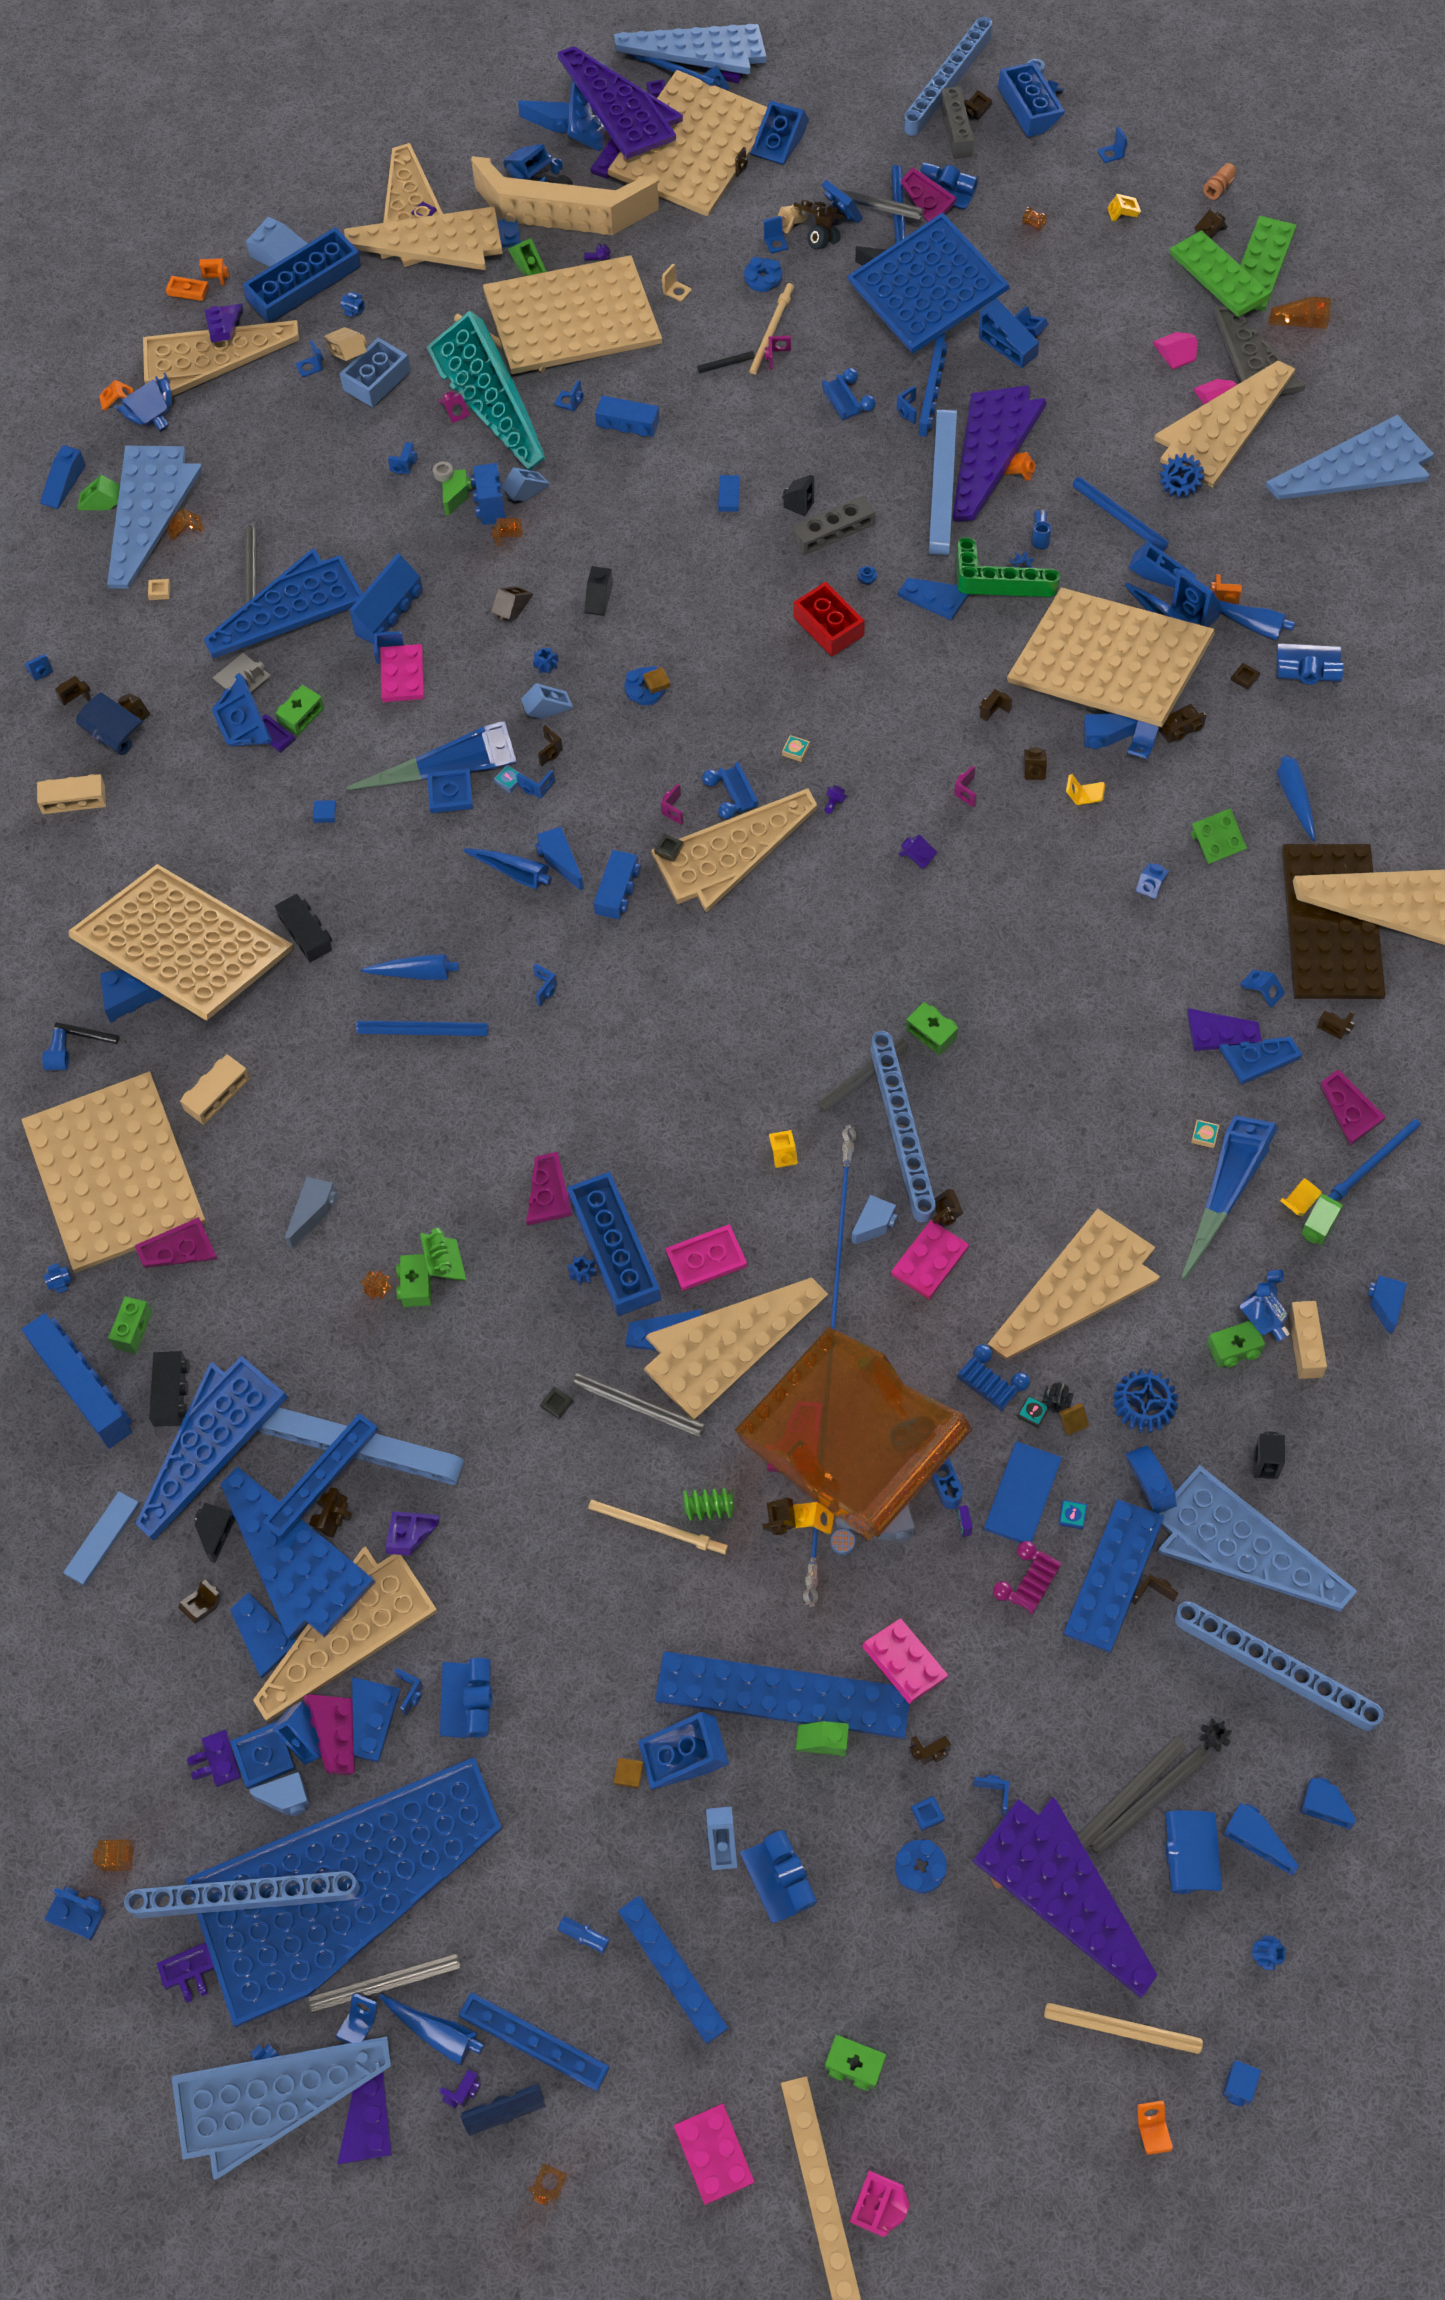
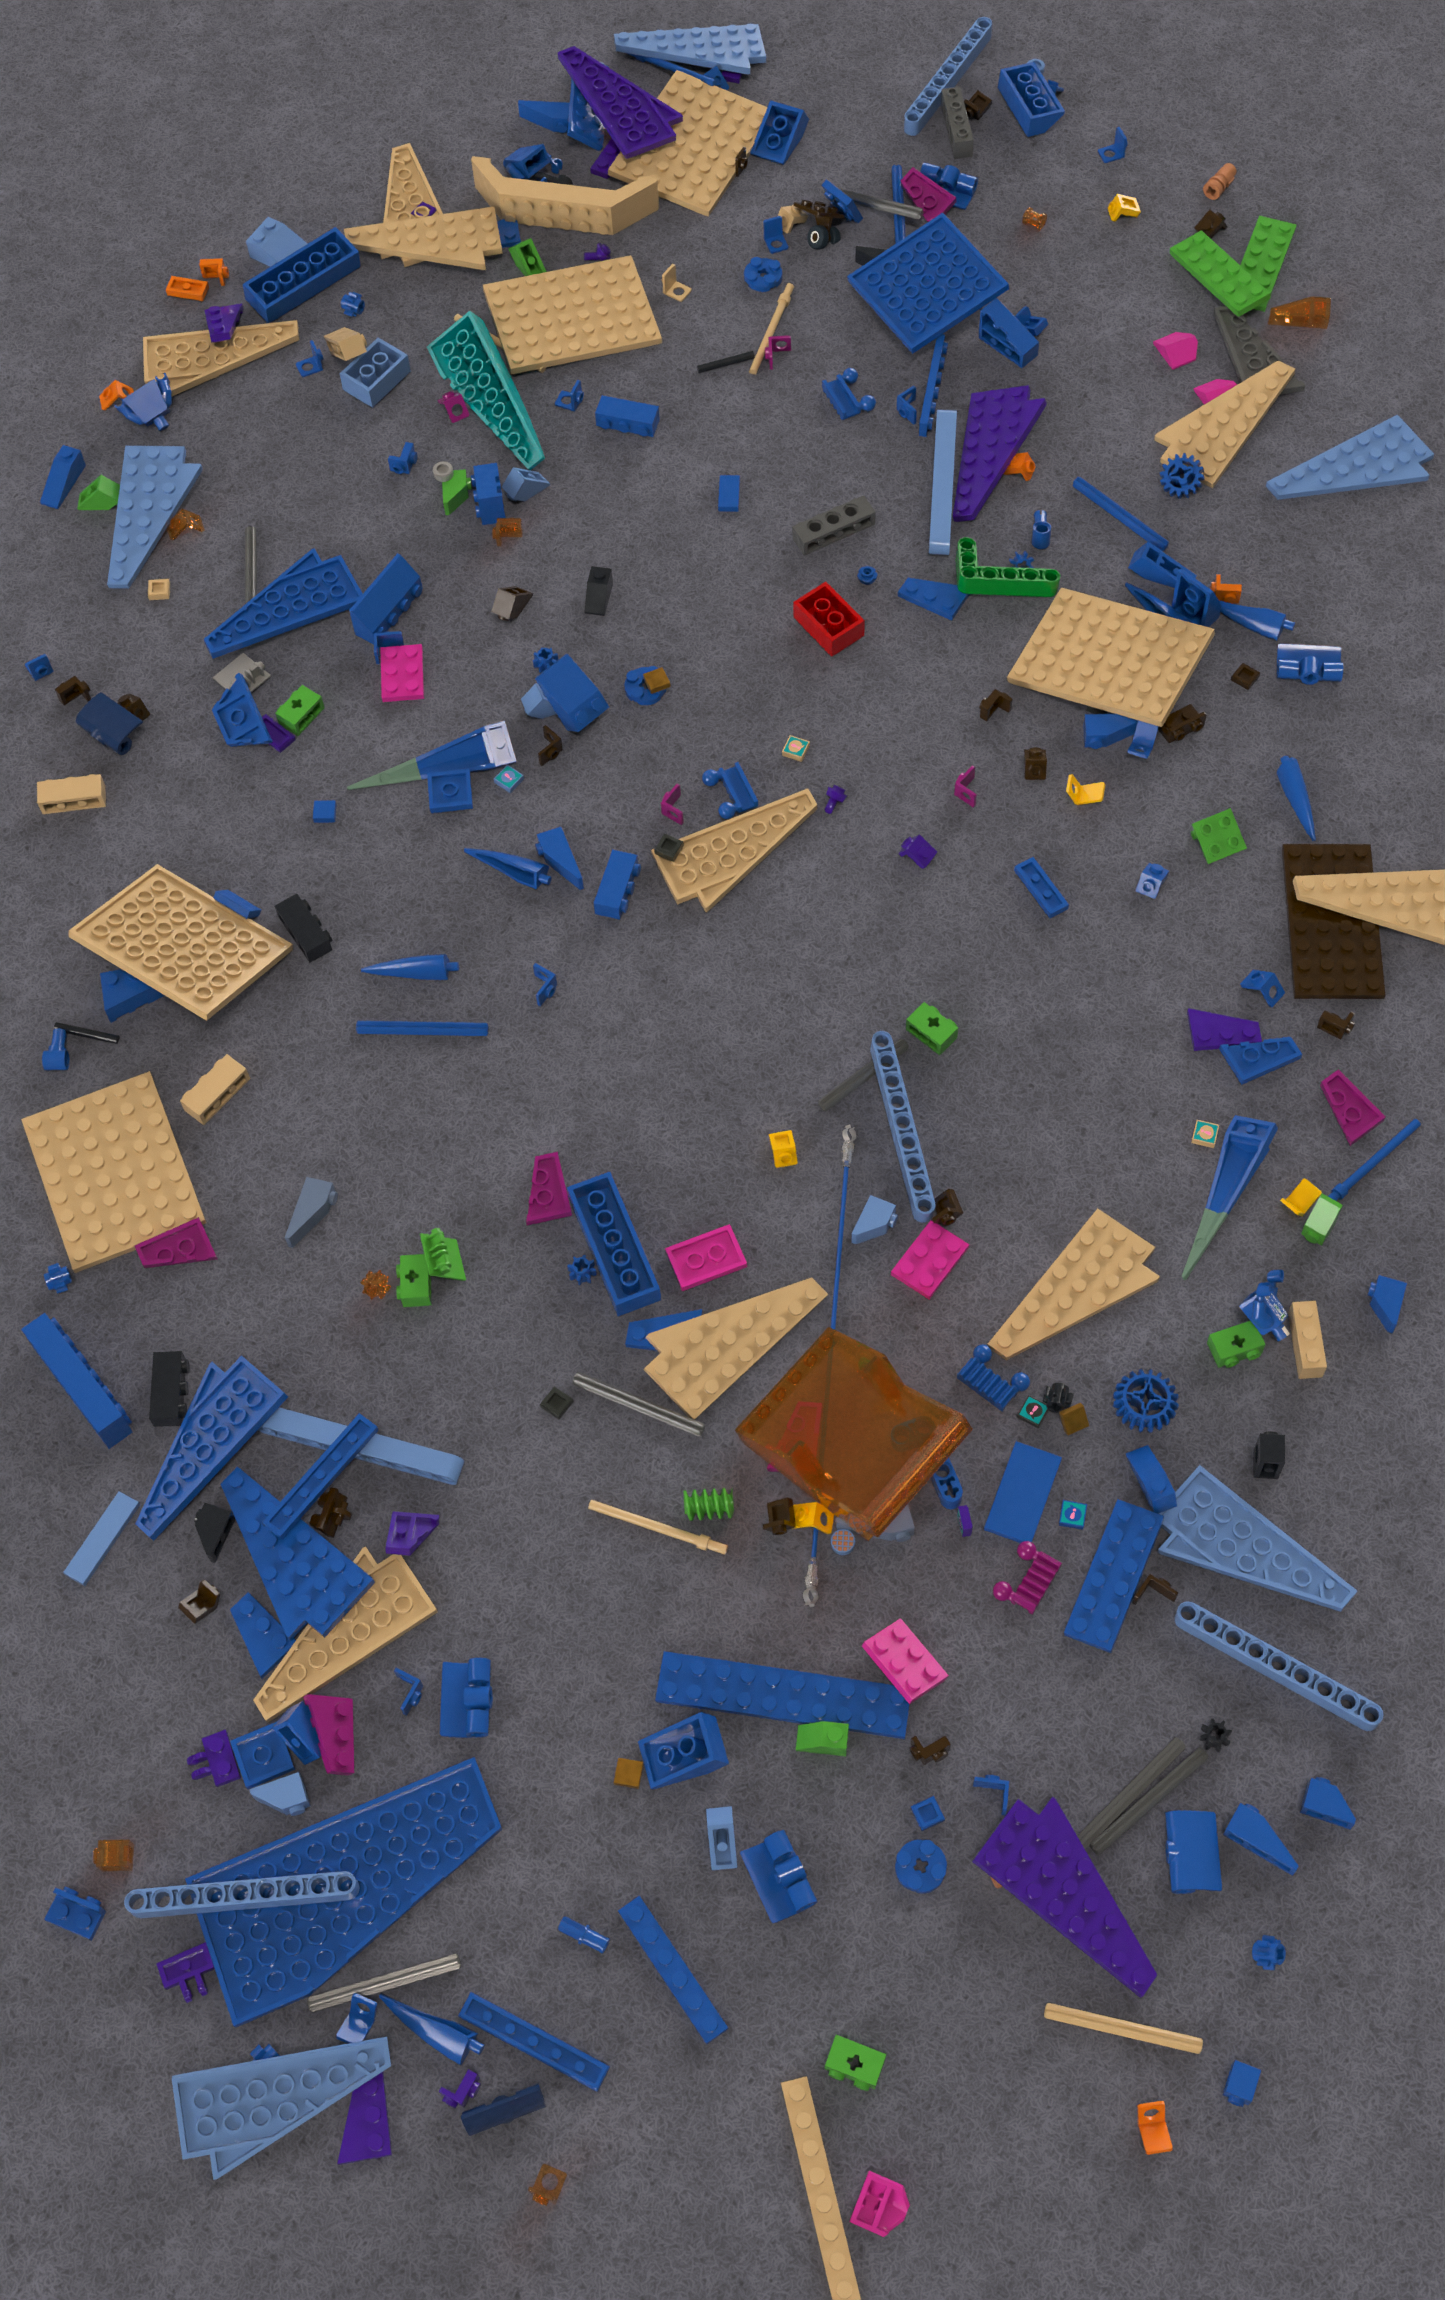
bright green brick [108,1296,153,1354] -> none
blue wing [352,1677,401,1763] -> none
blue bracket [516,770,555,799] -> none
dark purple tile [646,79,666,98] -> none
dark pink plate [674,2104,755,2205] -> none
black slope [782,475,814,516] -> none
none -> blue tile [213,890,261,919]
none -> blue slope [535,654,609,732]
none -> blue plate [1014,857,1069,918]

